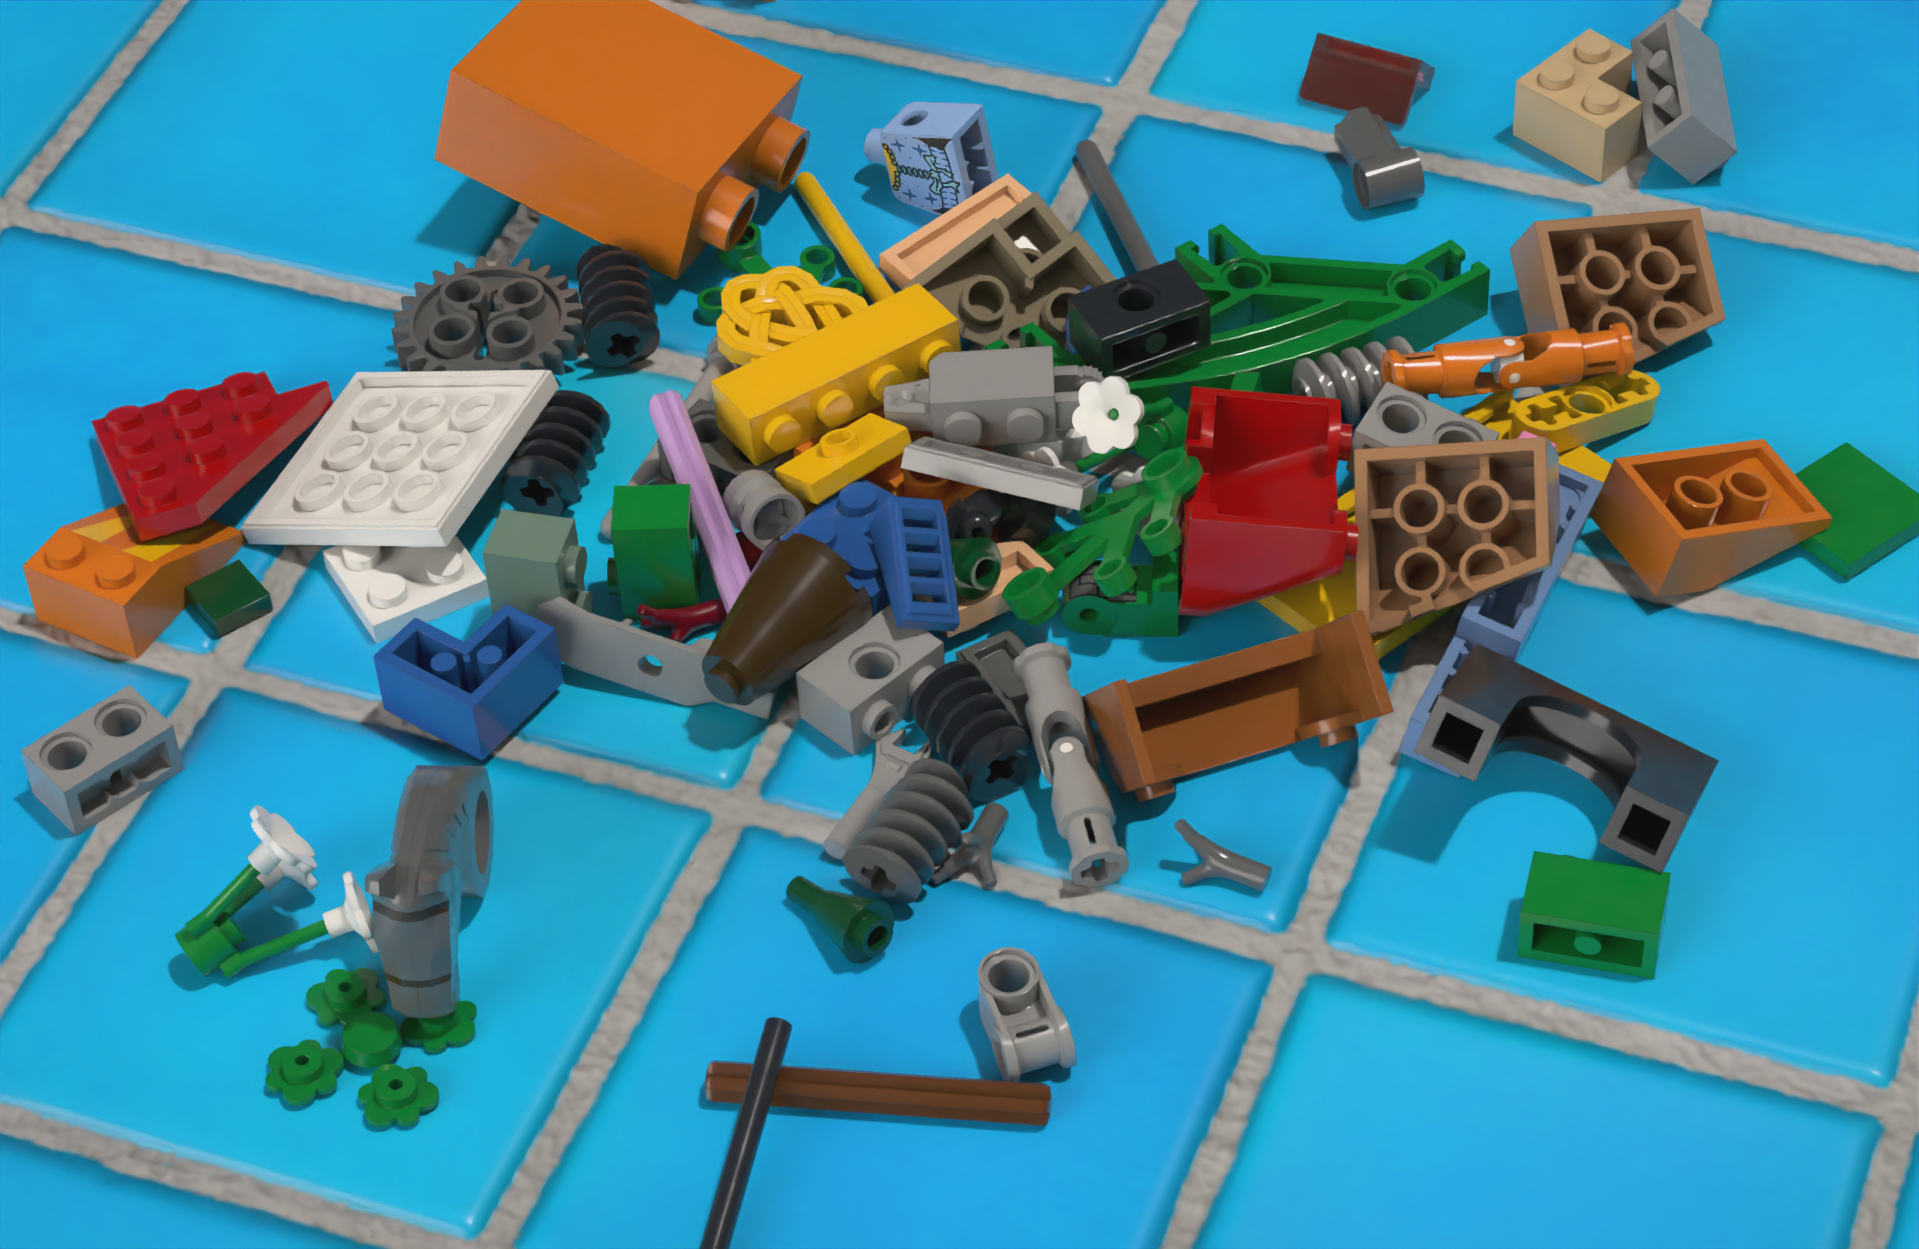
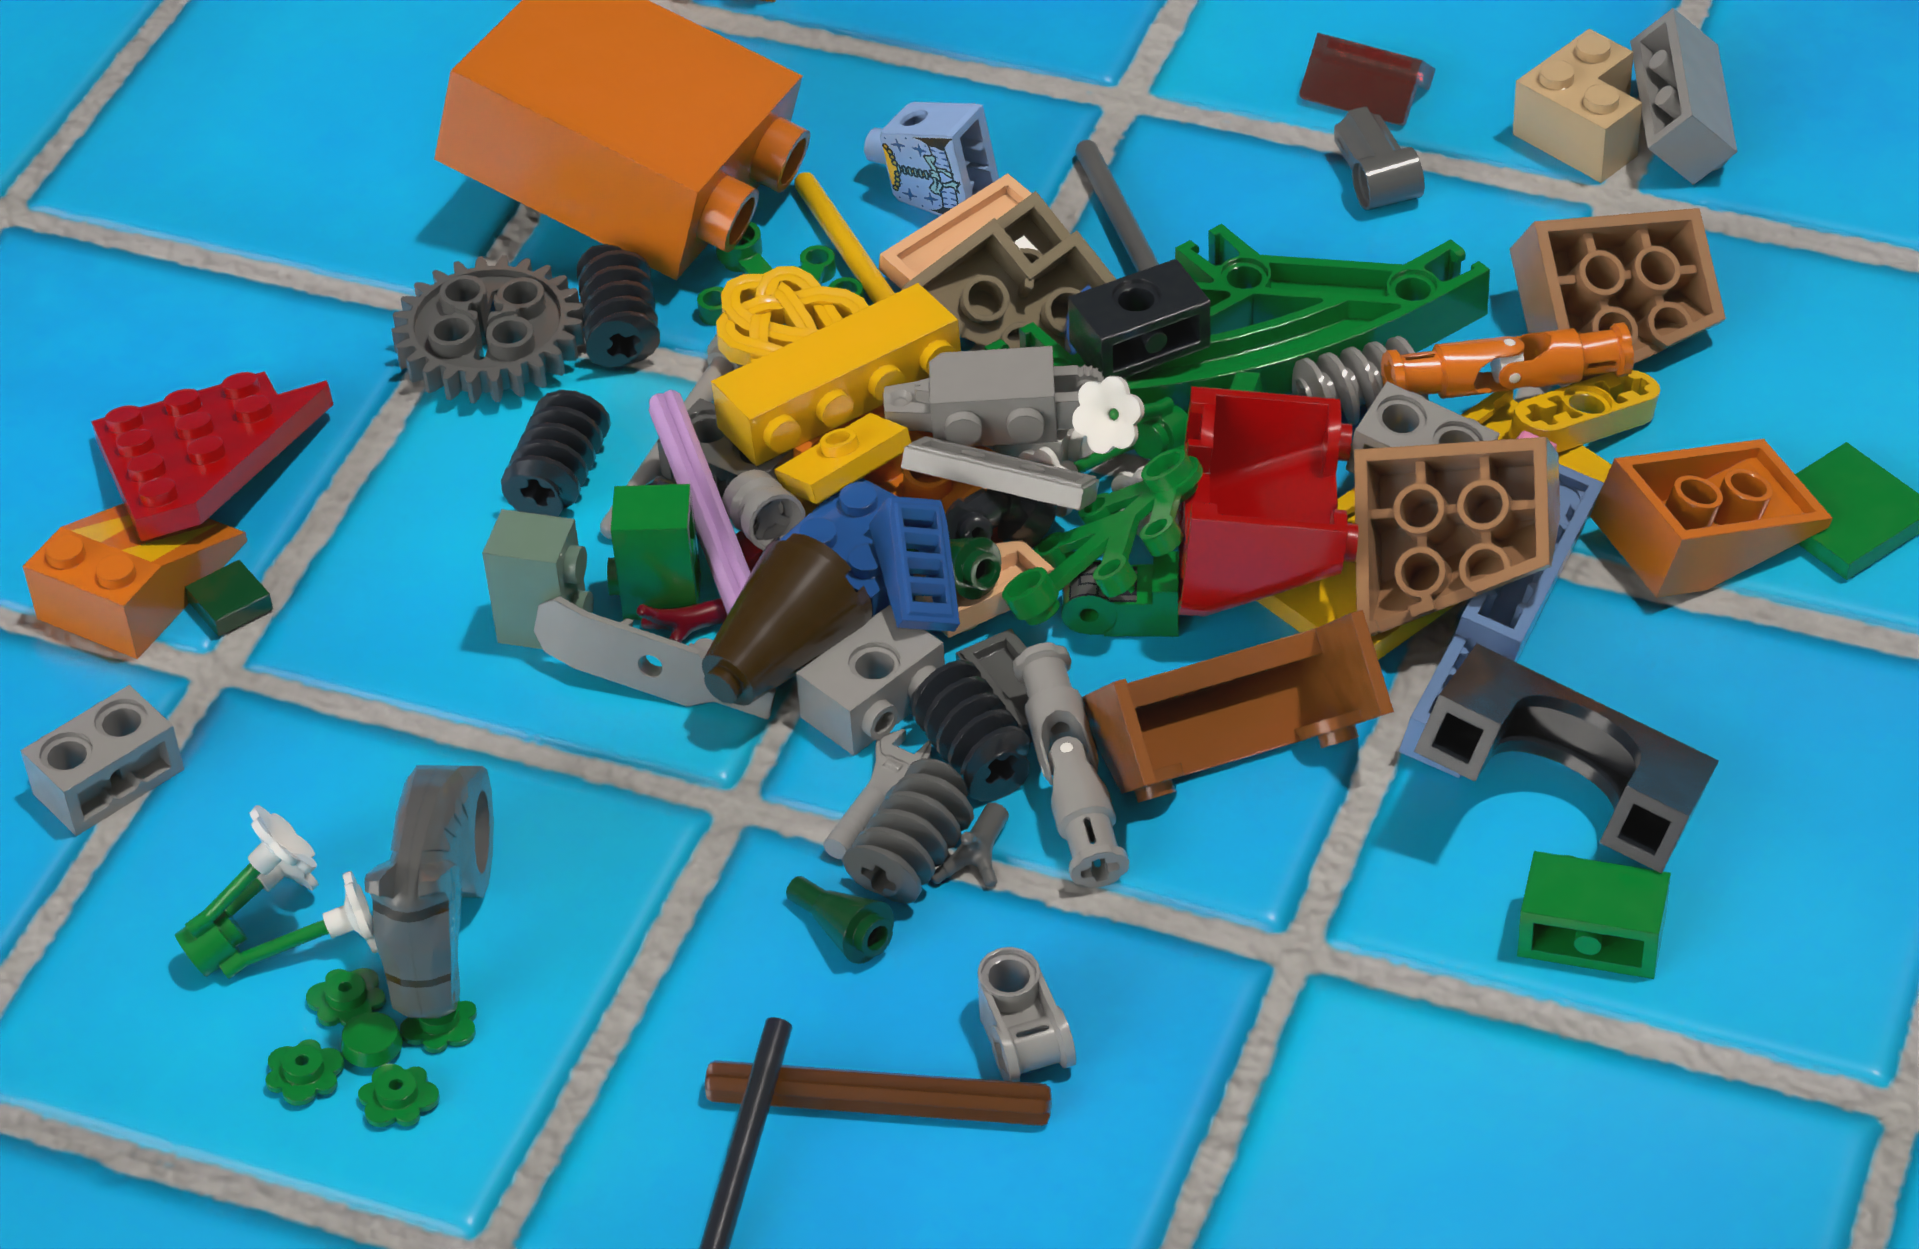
white tile [240,370,559,547] -> none
white plate [322,535,490,644] -> none
blue brick [373,604,564,761] -> none
dark grey bar [1174,819,1272,892] -> none

